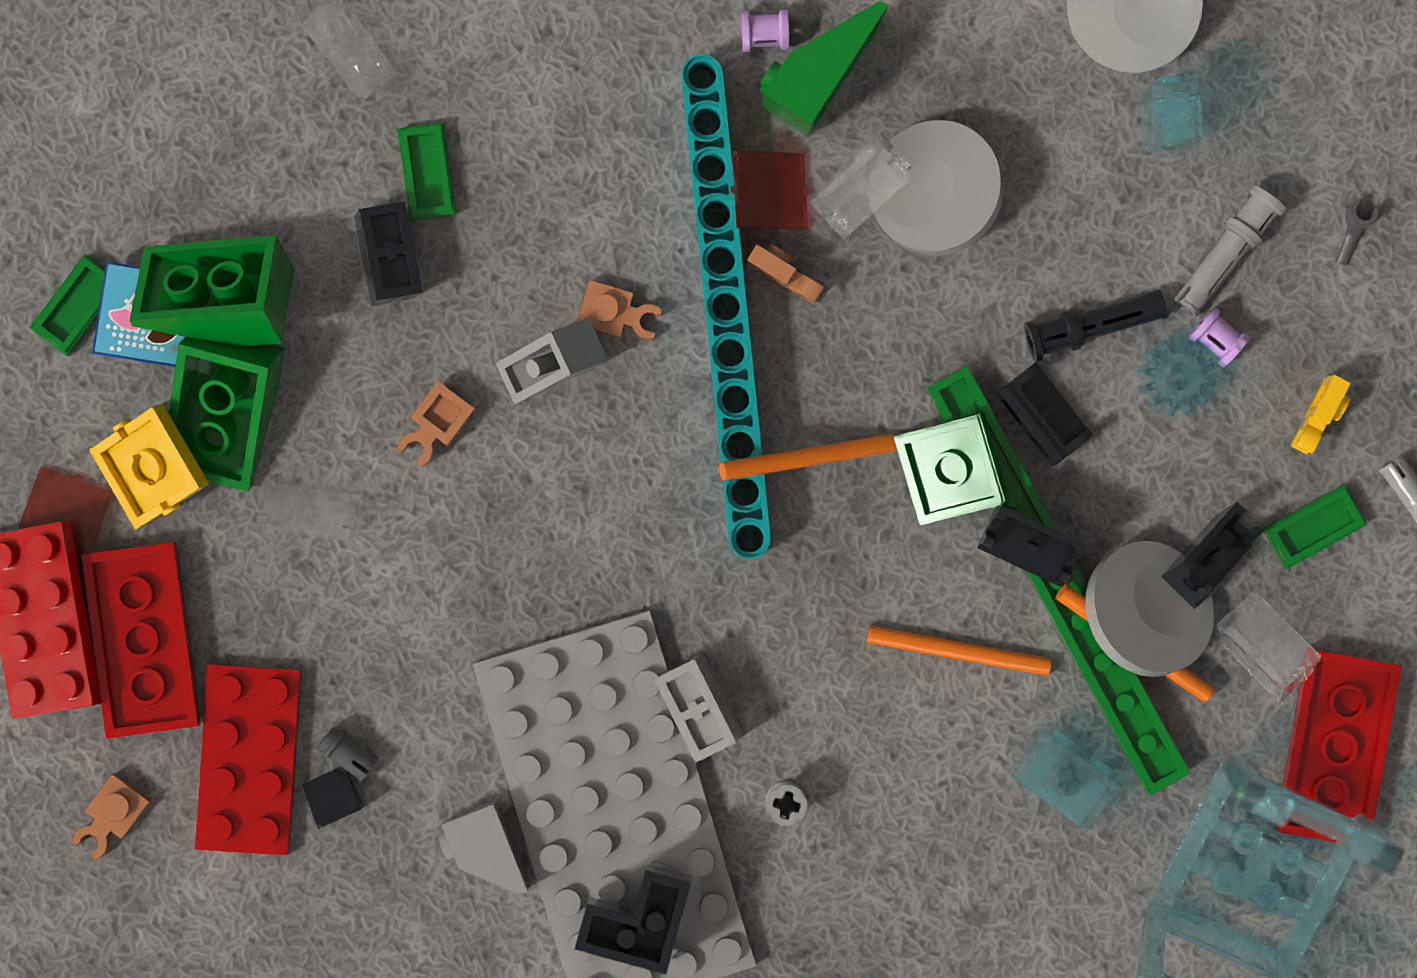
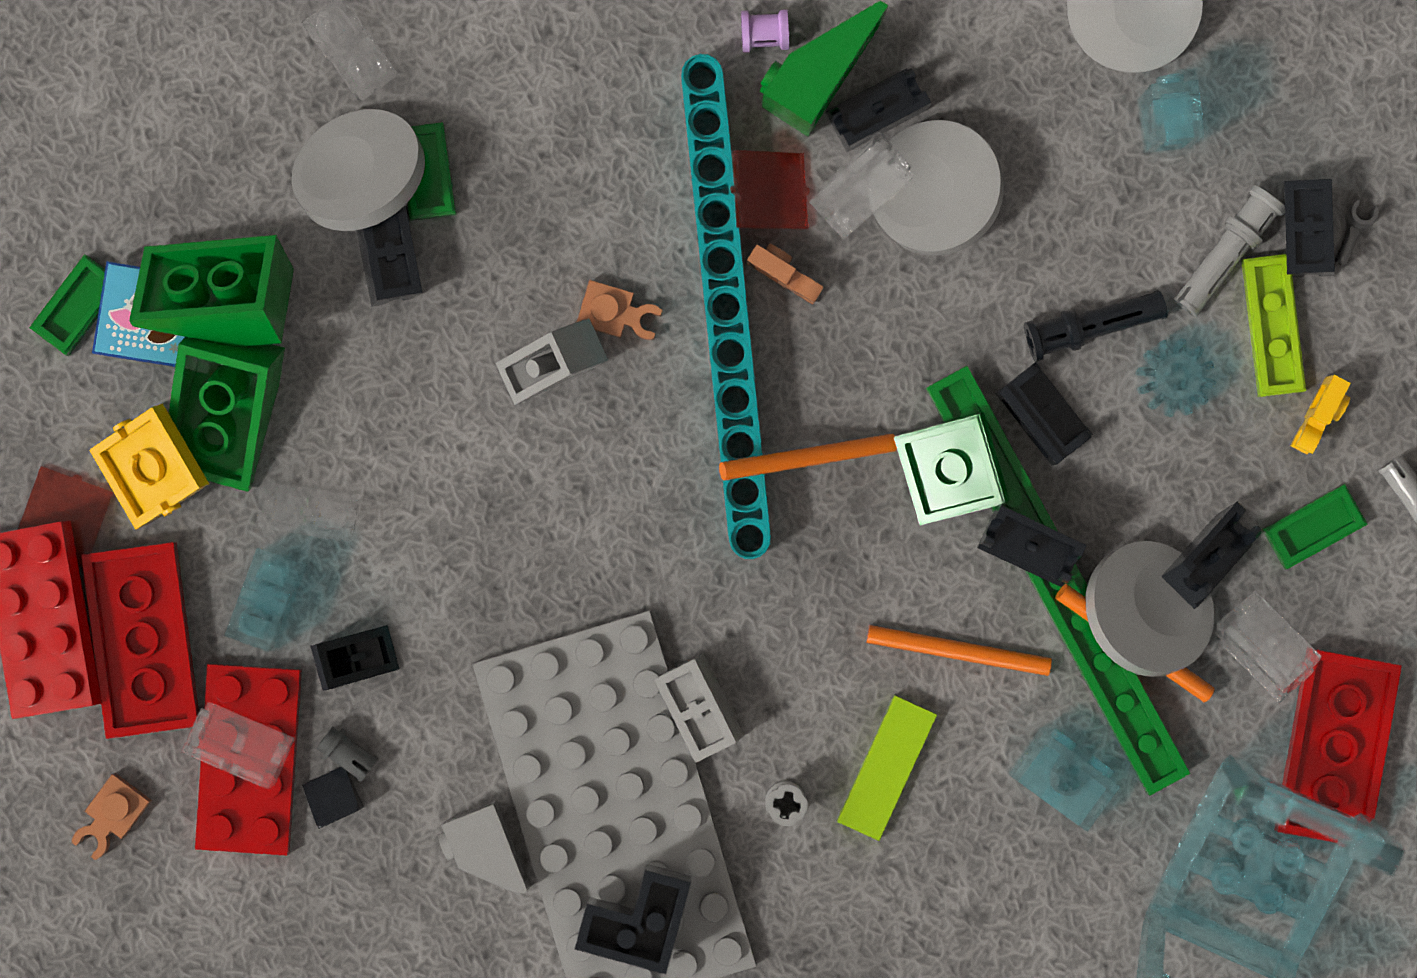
nougat plate [397,381,476,467] -> none
lavender bush [1188,306,1251,368] -> none
none -> clear hinge [181,702,295,789]
none -> clear light blue brick [224,548,308,652]
none -> light grey piece [292,109,425,231]
none -> black slope [310,625,400,691]
none -> black hinge [825,68,932,152]
none -> lime tile [836,695,937,841]
none -> lime tile [1241,254,1306,397]
none -> black hinge [1284,179,1335,277]

